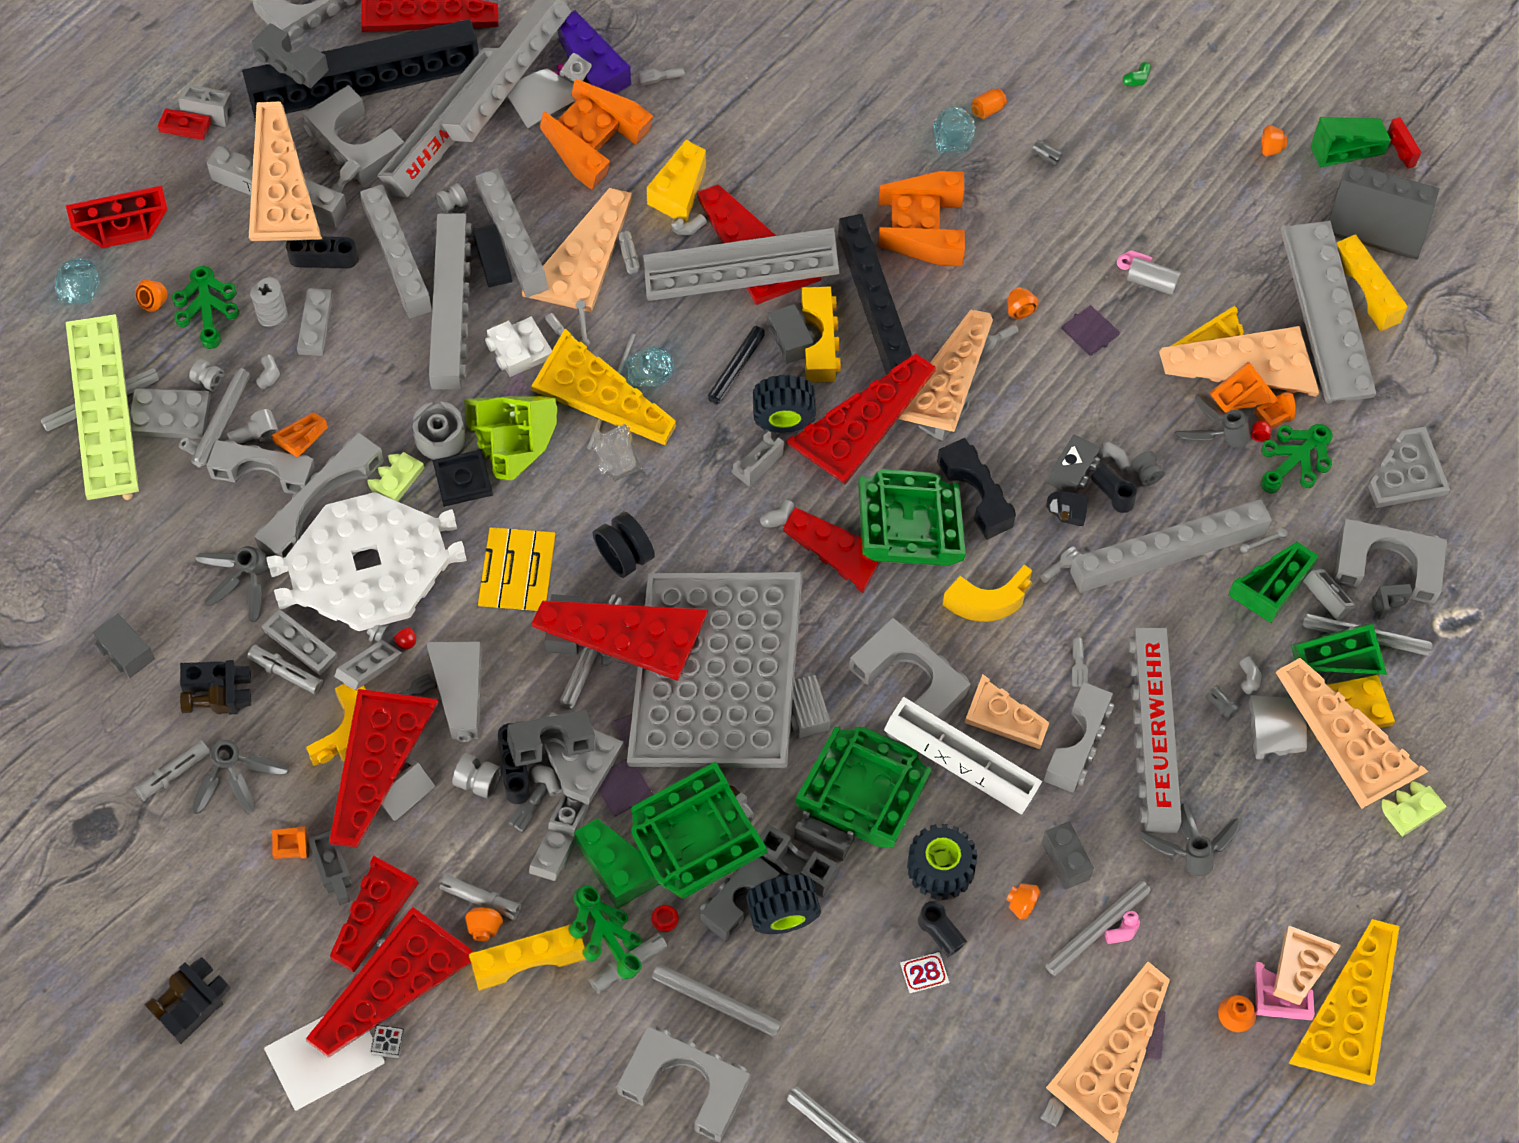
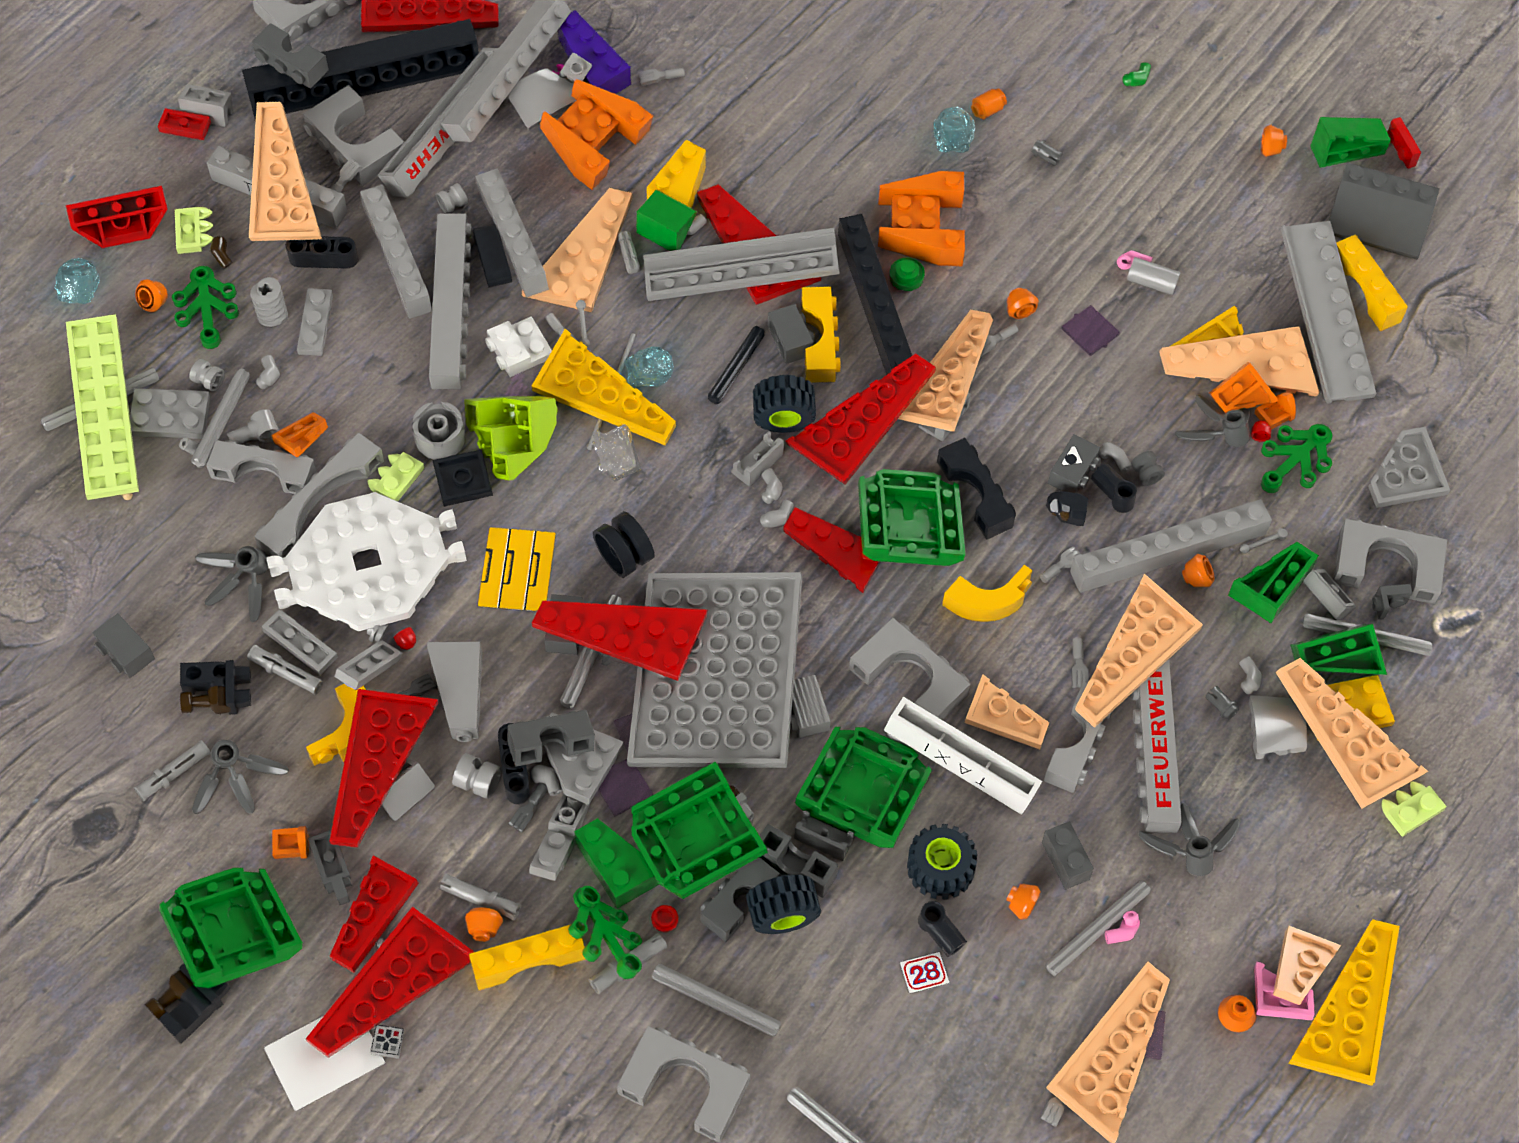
none -> green wedge [159,867,302,988]
none -> yellowish green plate [175,207,213,254]
none -> dark brown arm [210,236,233,269]
none -> green slope [636,190,697,251]
none -> light grey arm [761,468,783,504]
none -> green plate [889,257,925,291]
none -> light nougat wing [1075,574,1203,728]
none -> orange cone [1182,554,1215,587]

